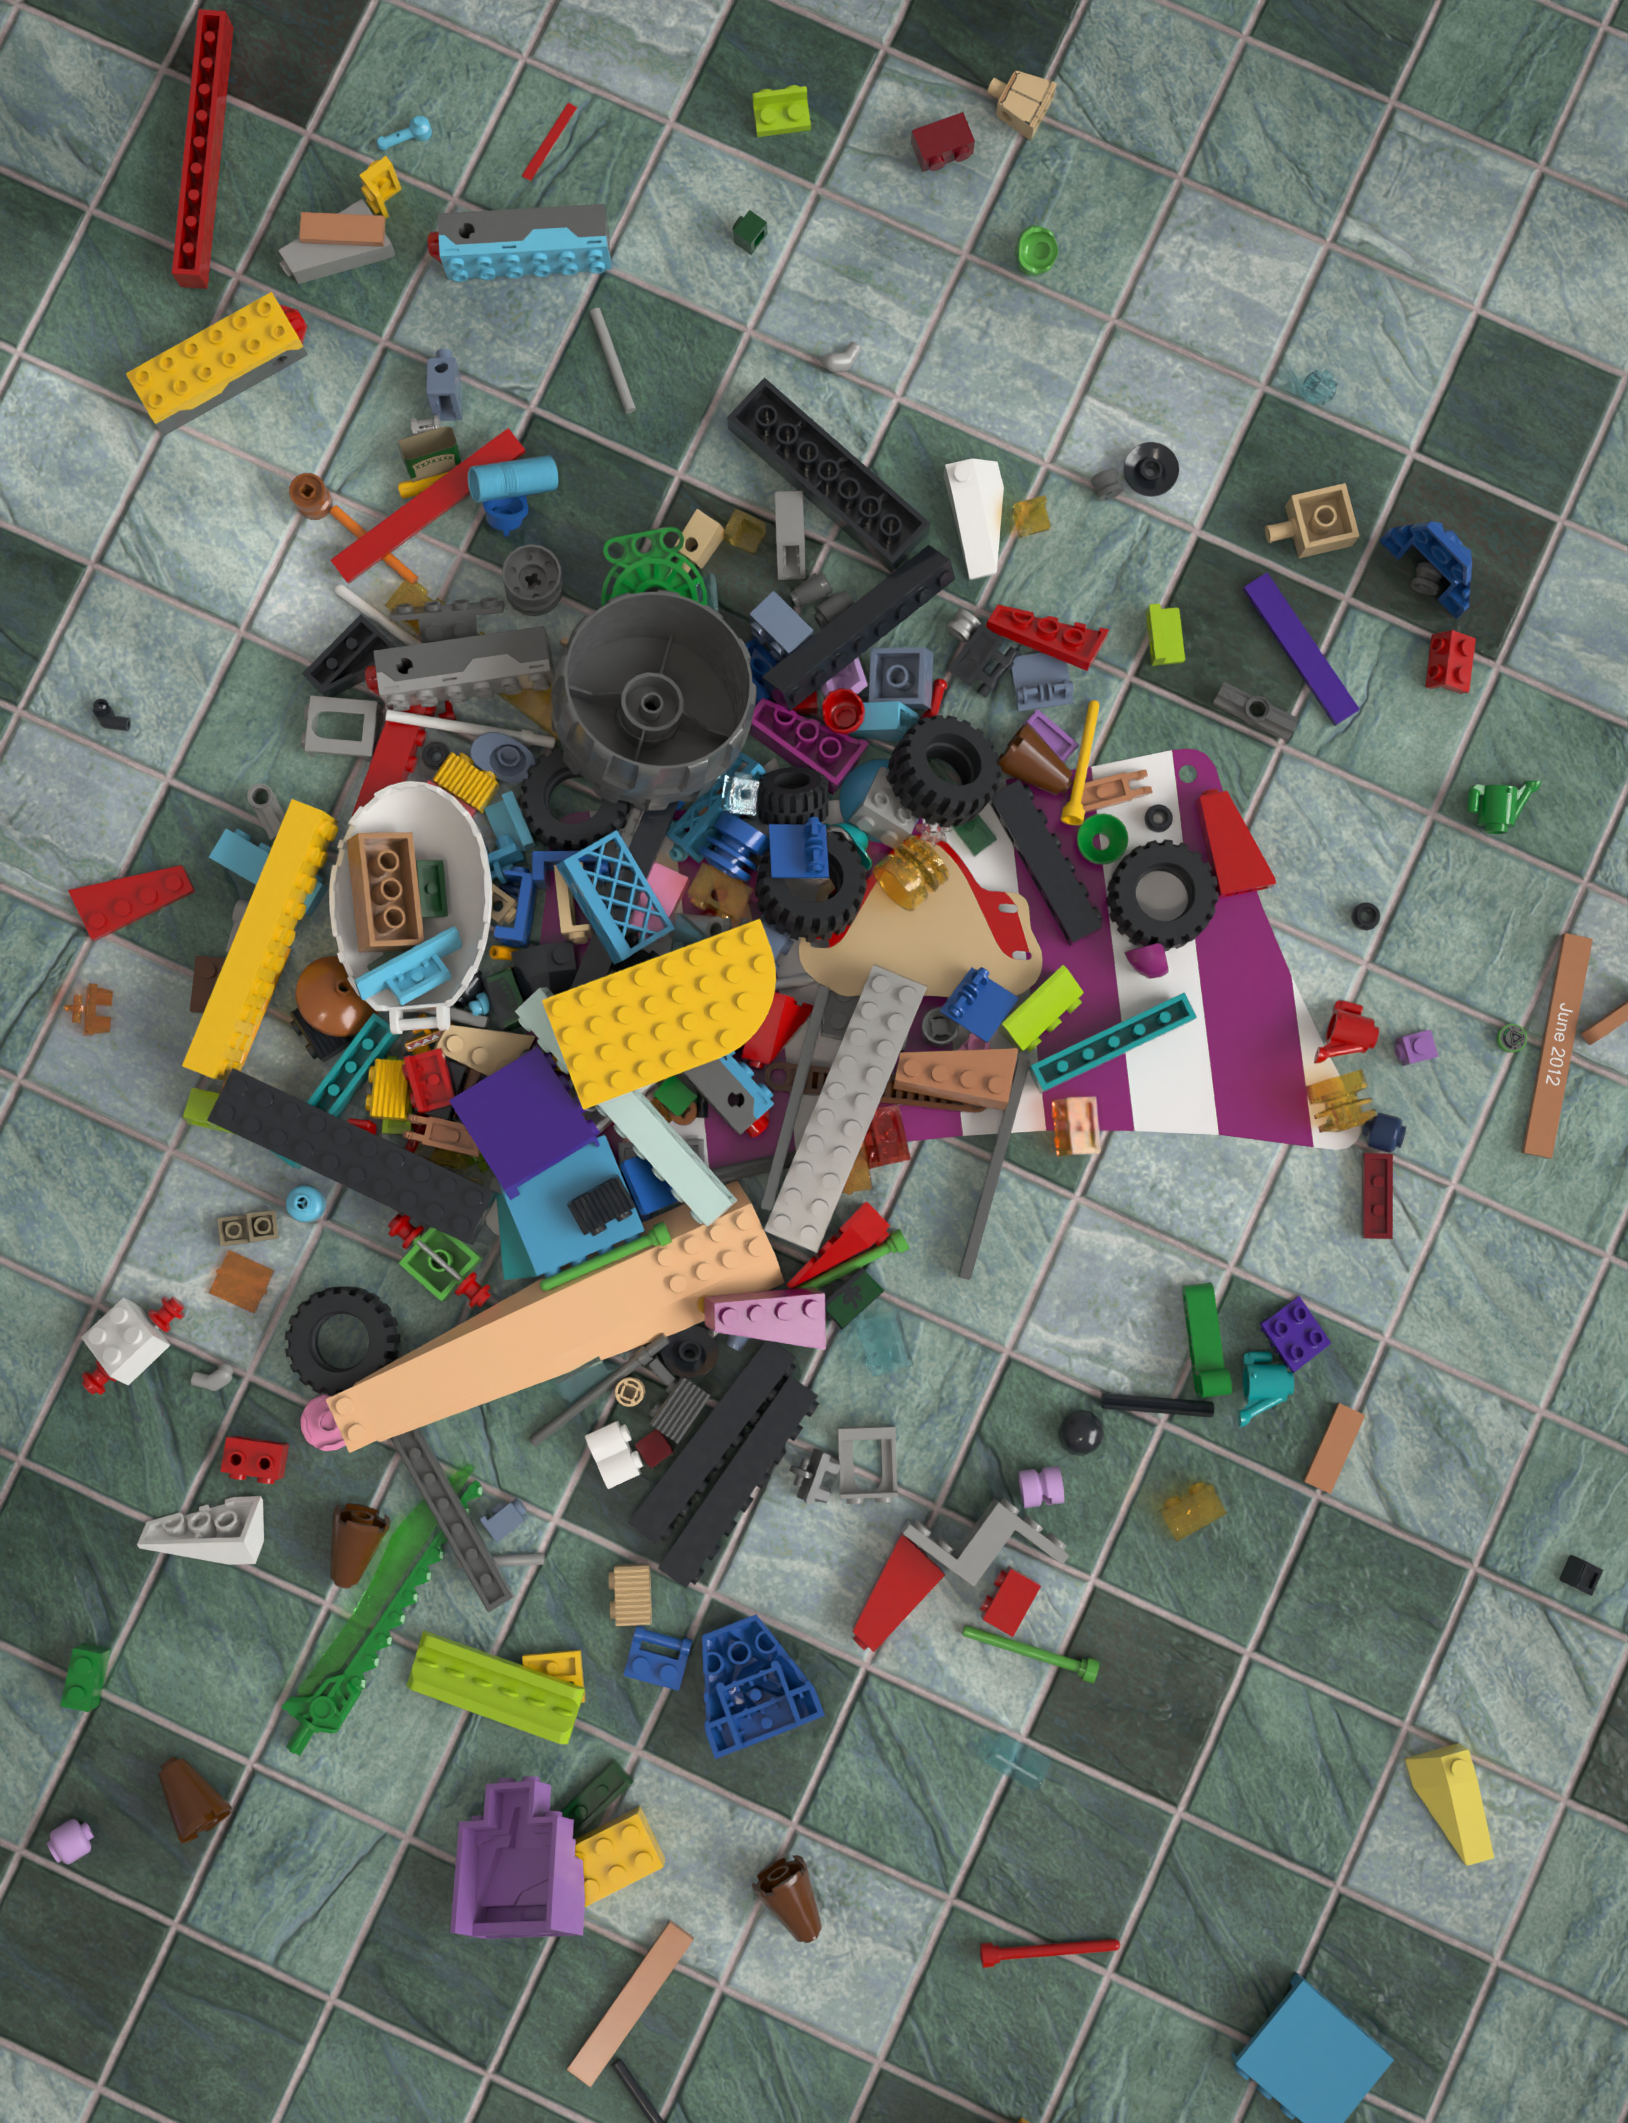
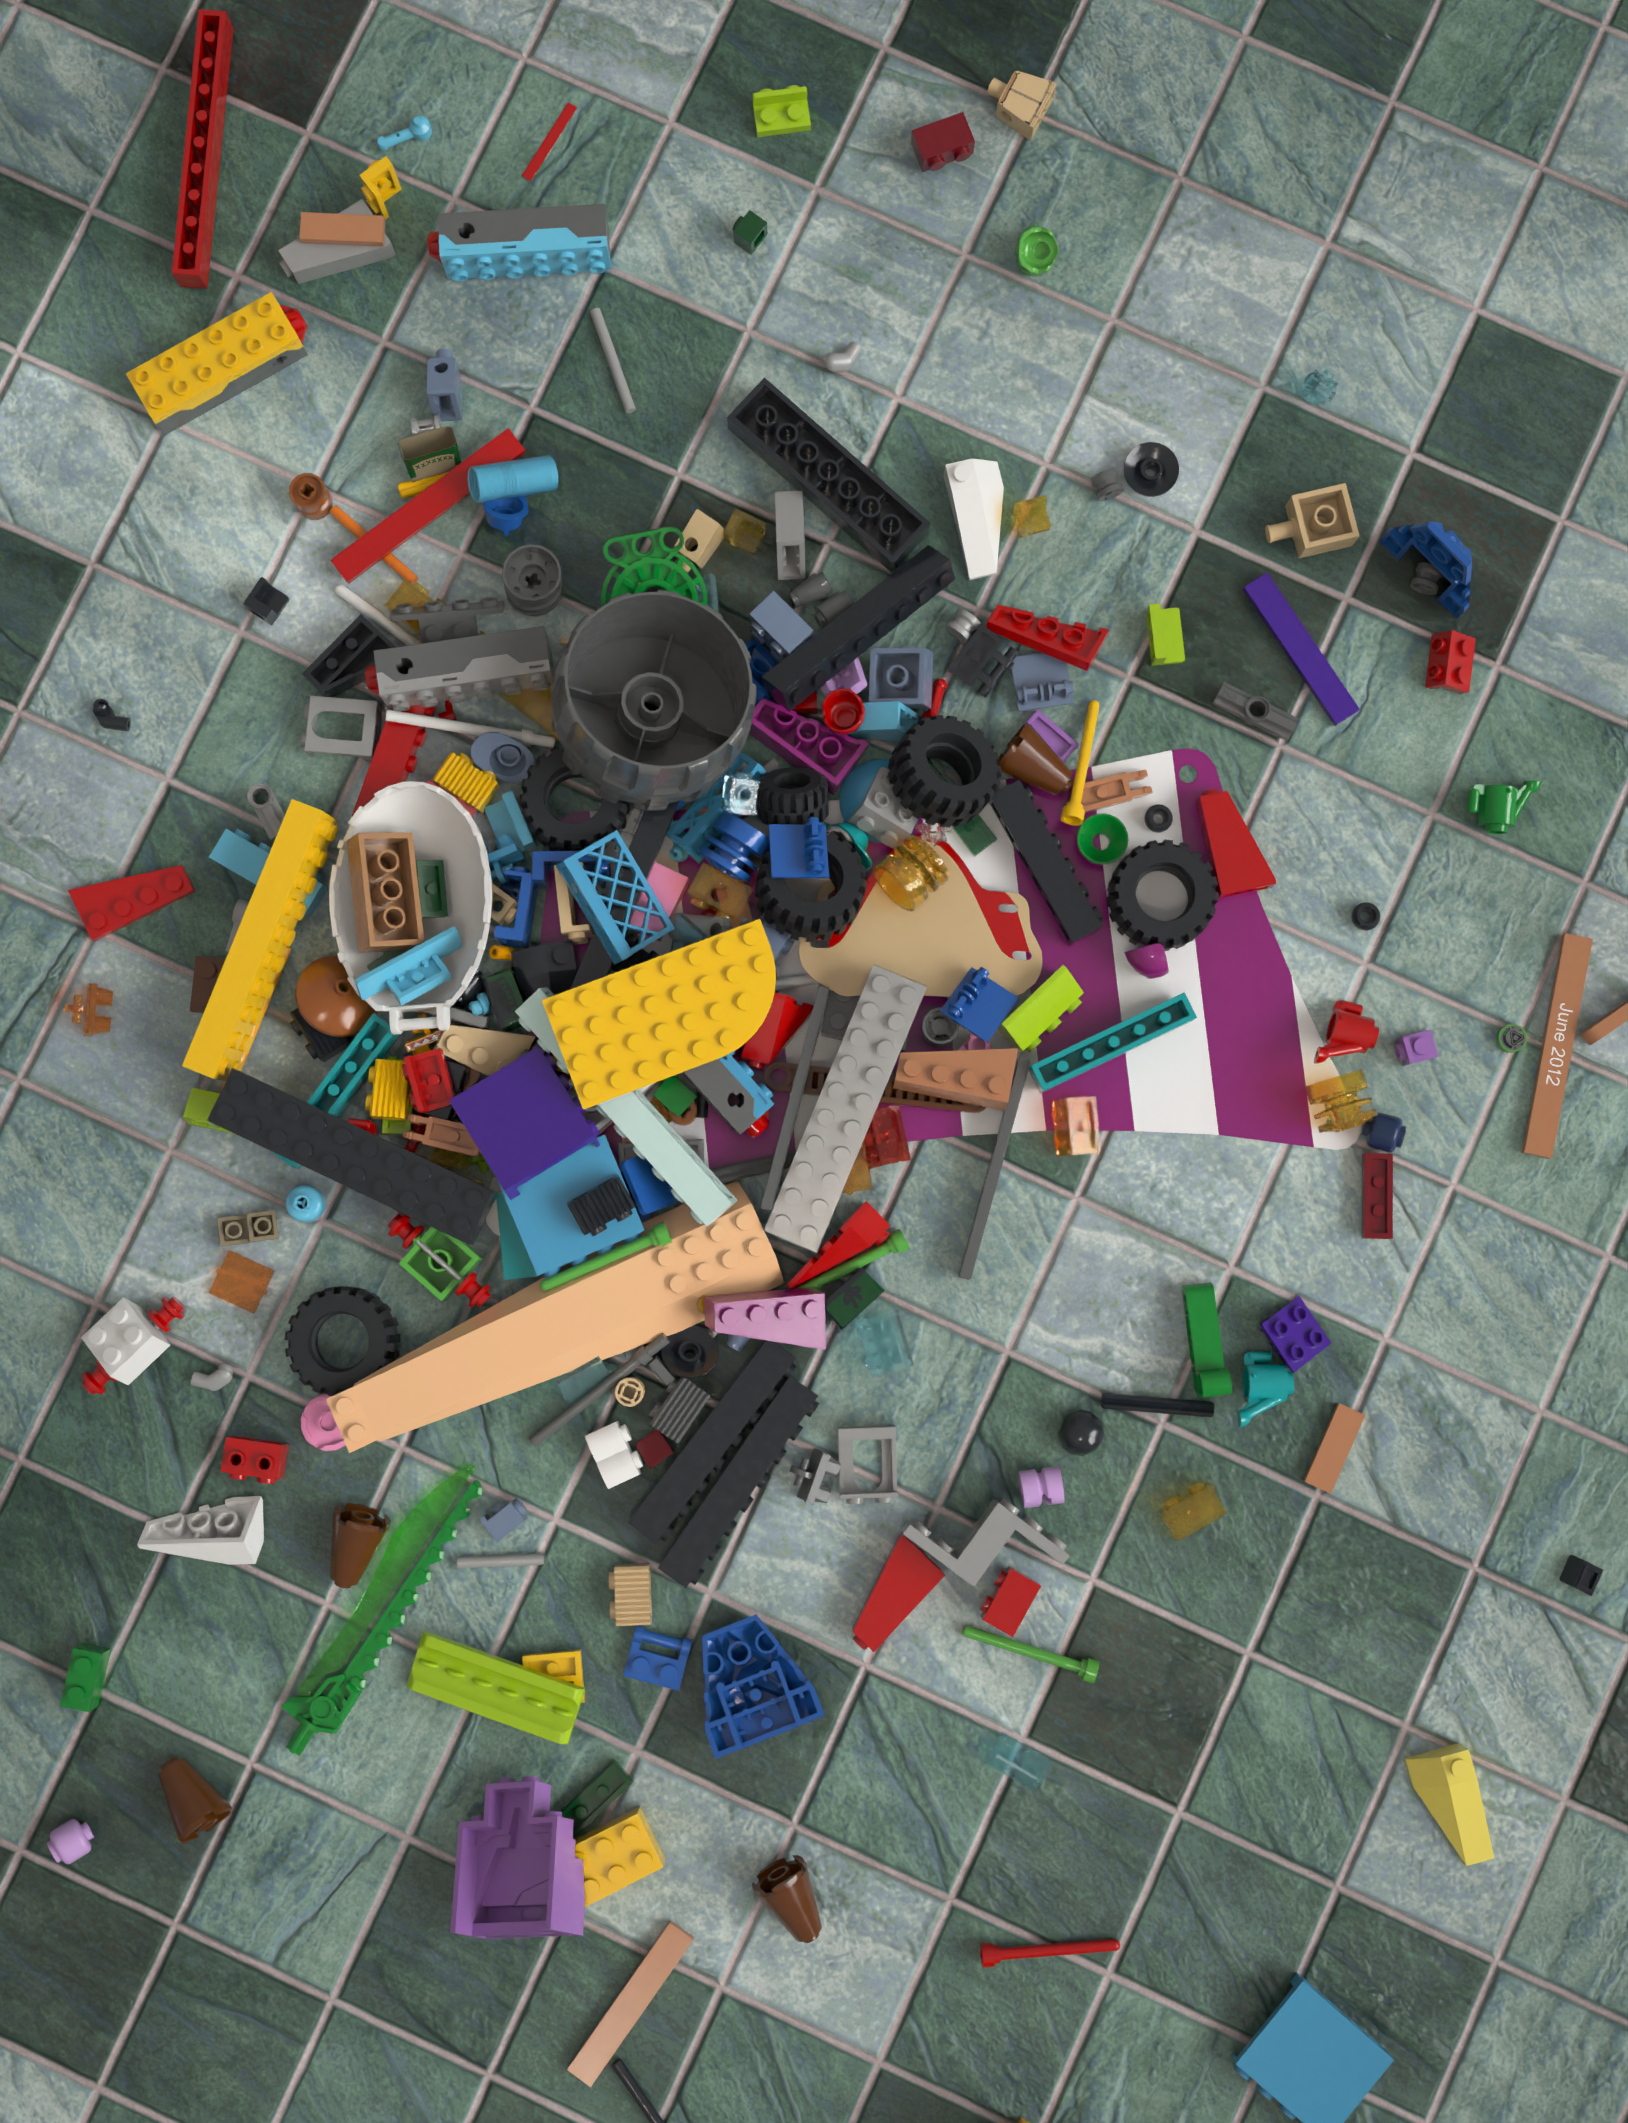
dark grey tile [390,1427,515,1613] -> none
black plate [422,742,450,770] -> none
none -> black panel [243,577,290,626]

